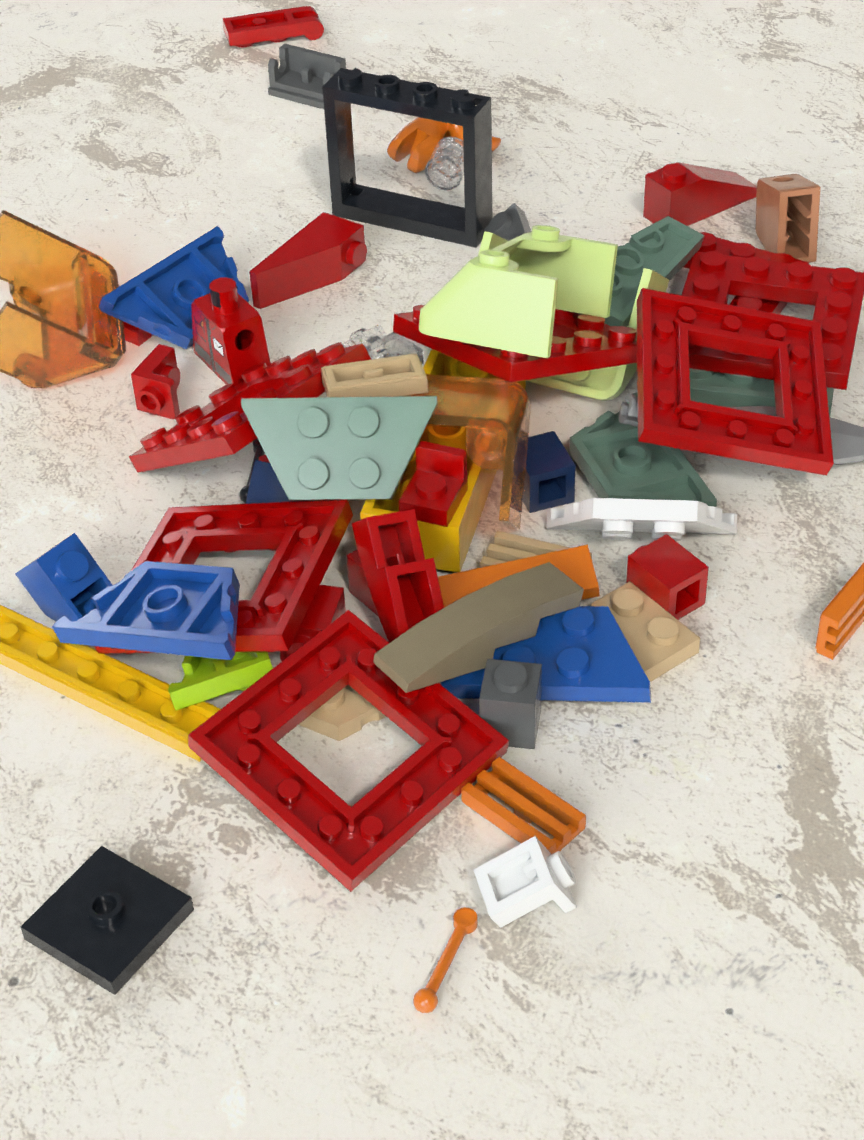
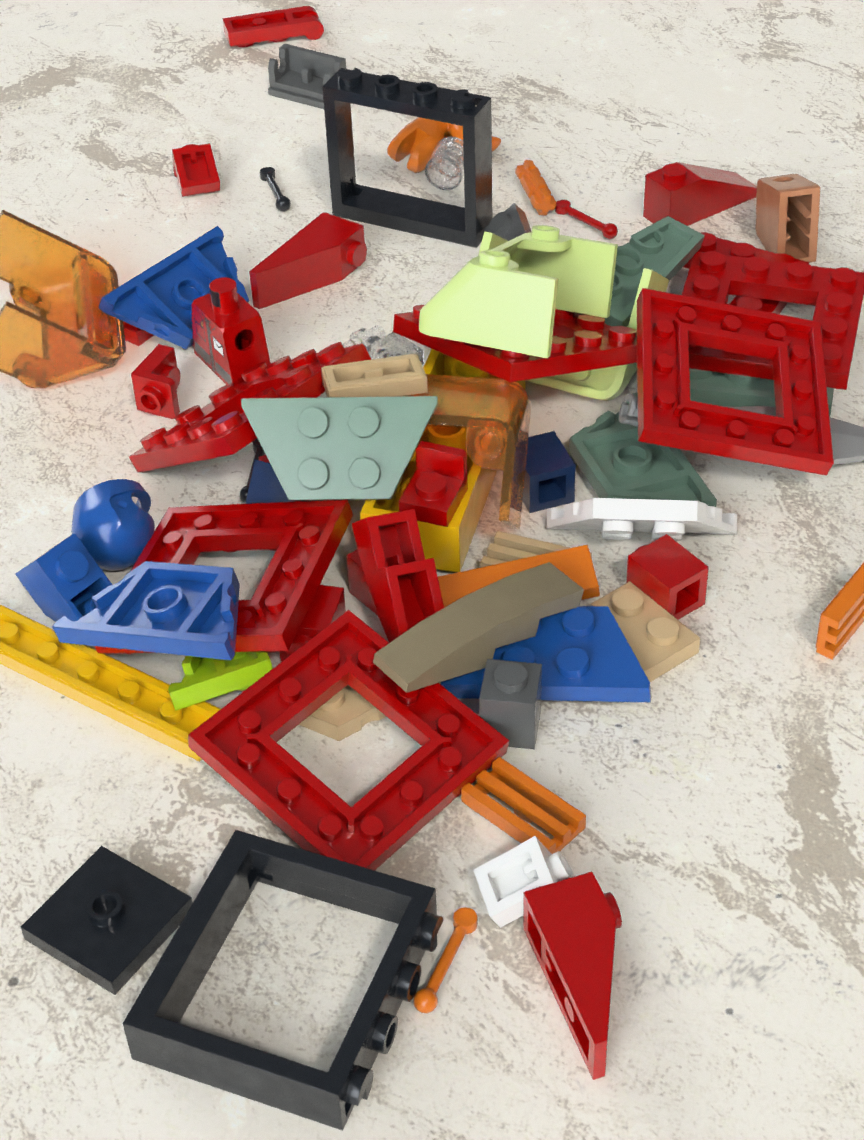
none -> blue helmet [71,479,155,571]
none -> black window [123,830,444,1131]
none -> red bracket [172,143,220,197]
none -> black hinge [260,167,291,212]
none -> orange axle [515,160,556,216]
none -> red slope [523,872,622,1080]
none -> red hinge [555,200,618,239]

